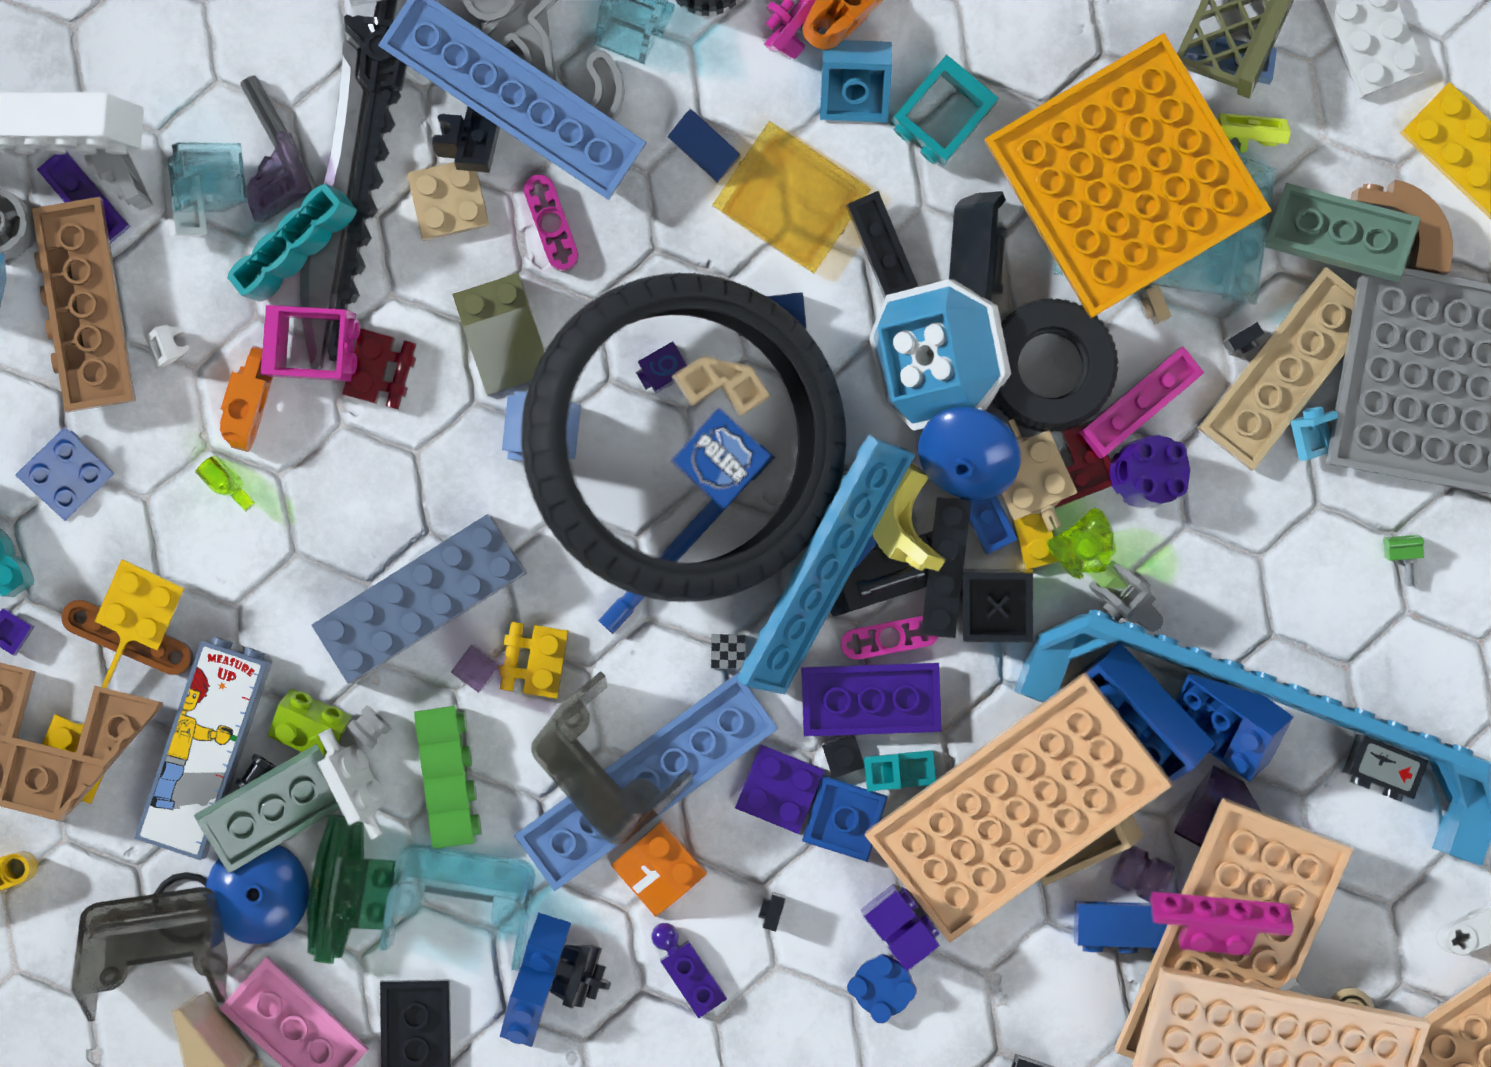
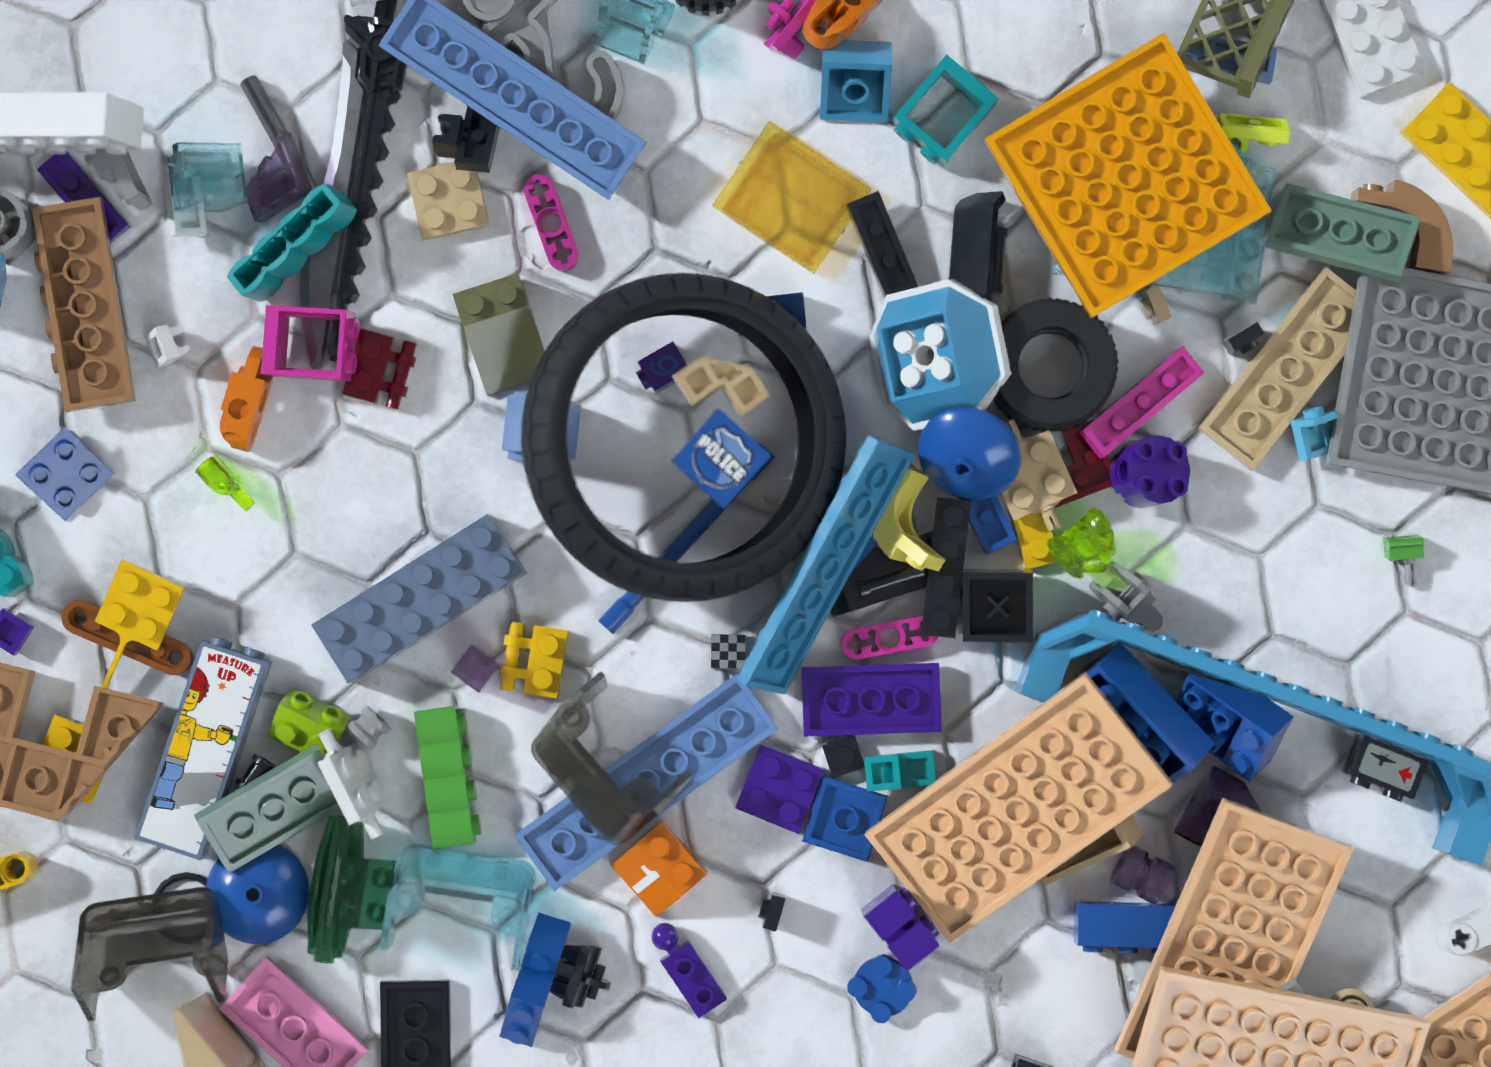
dark blue slope [667,109,740,183] -> none
dark pink bracket [1150,892,1294,955] -> none

